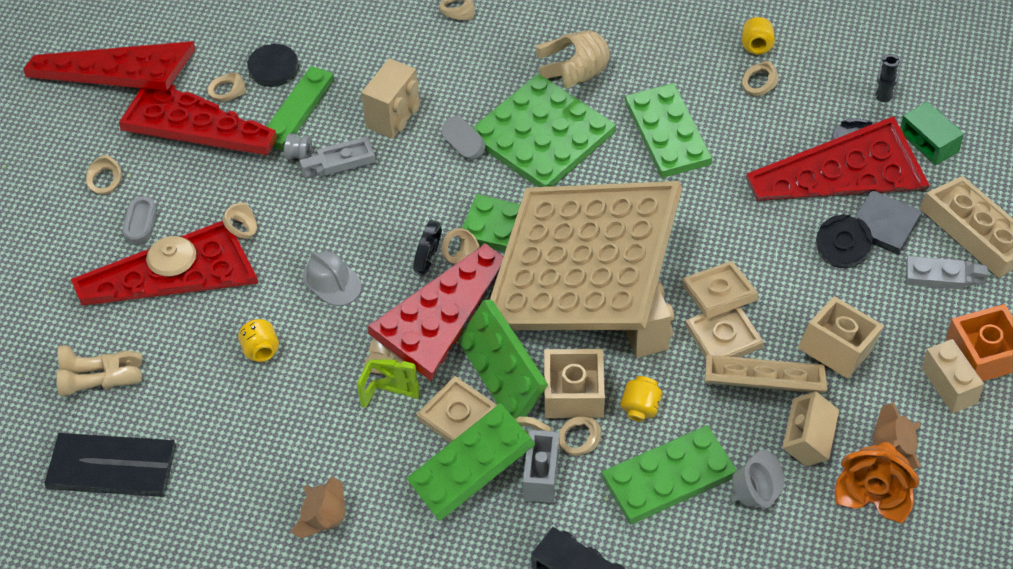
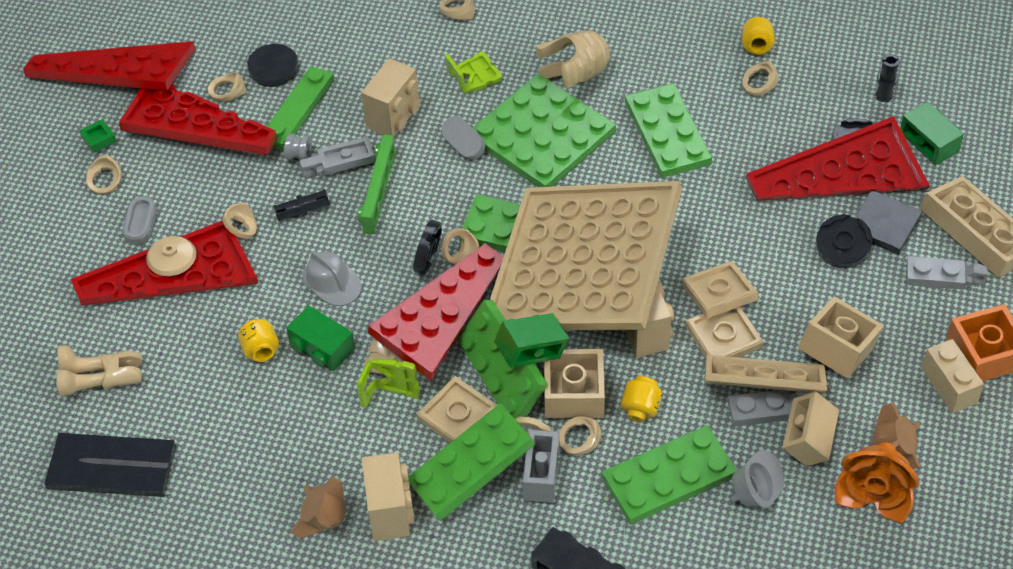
none -> green plate [79,119,117,153]
none -> black pin [273,189,330,222]
none -> green brick [286,305,355,372]
none -> bright green plate [358,134,396,235]
none -> tan brick [362,452,414,541]
none -> lime piece [445,51,502,94]
none -> green brick [494,313,569,368]
none -> light grey hinge [727,390,809,427]

